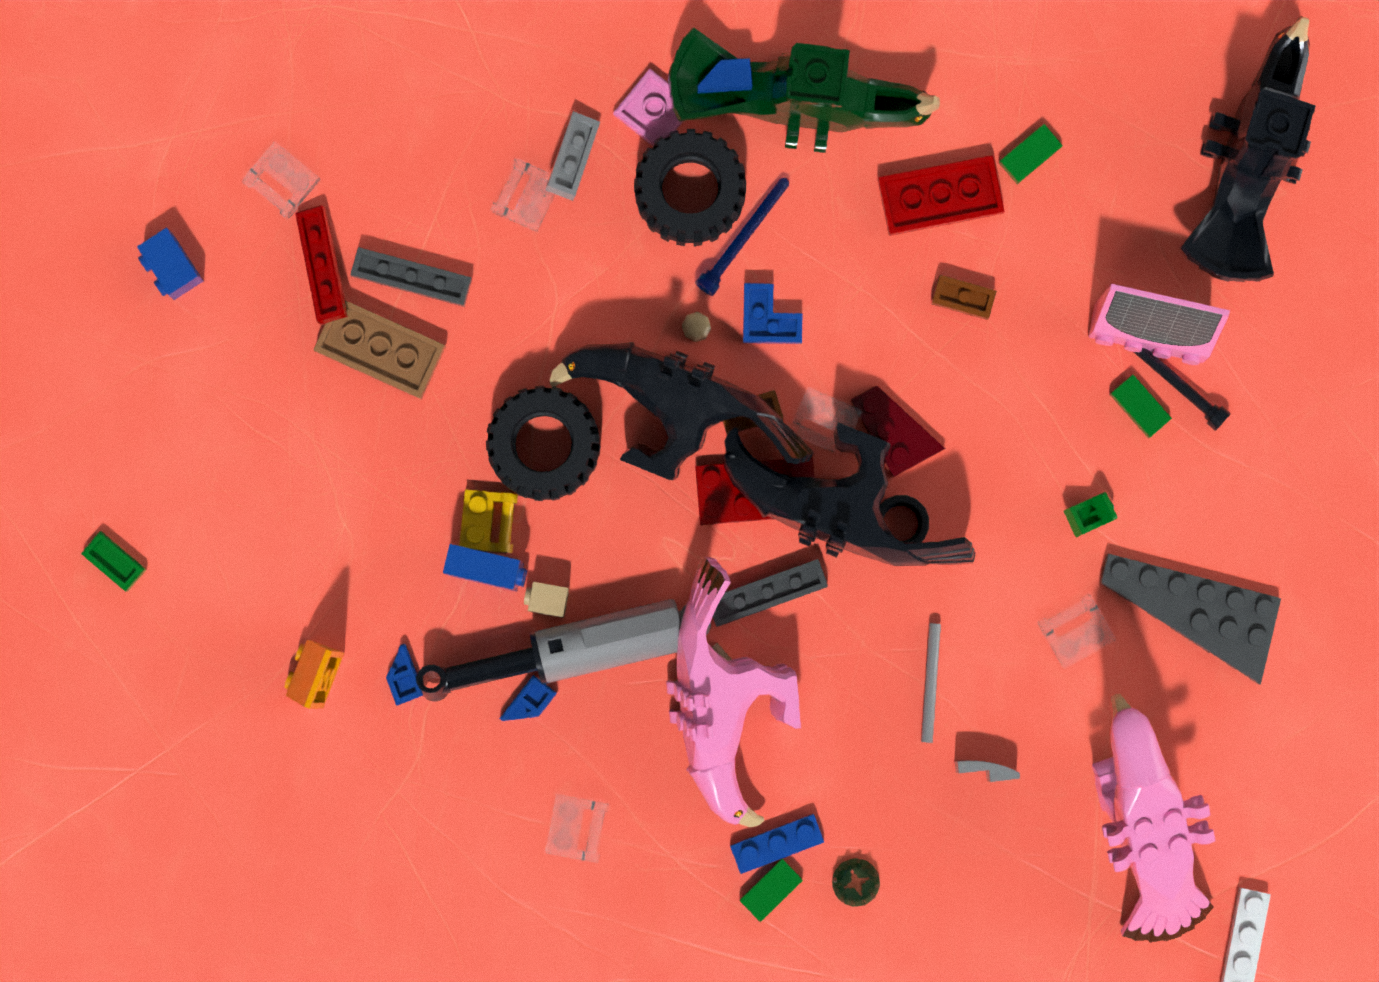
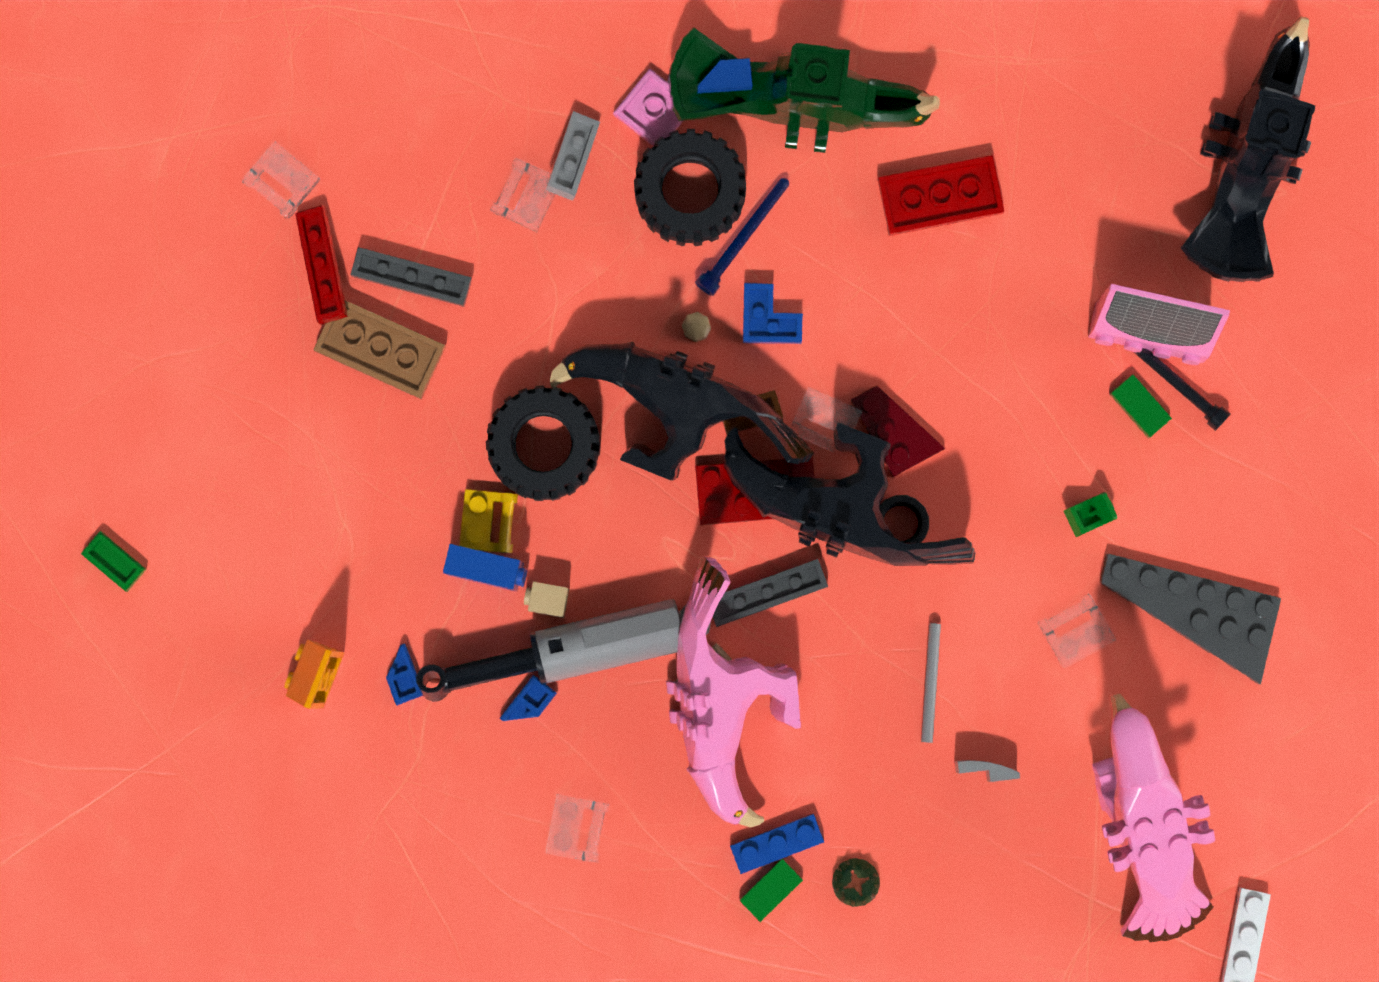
blue brick [137,227,204,300] -> none
dark orange plate [931,275,997,320] -> none
green tile [999,124,1063,185] -> none

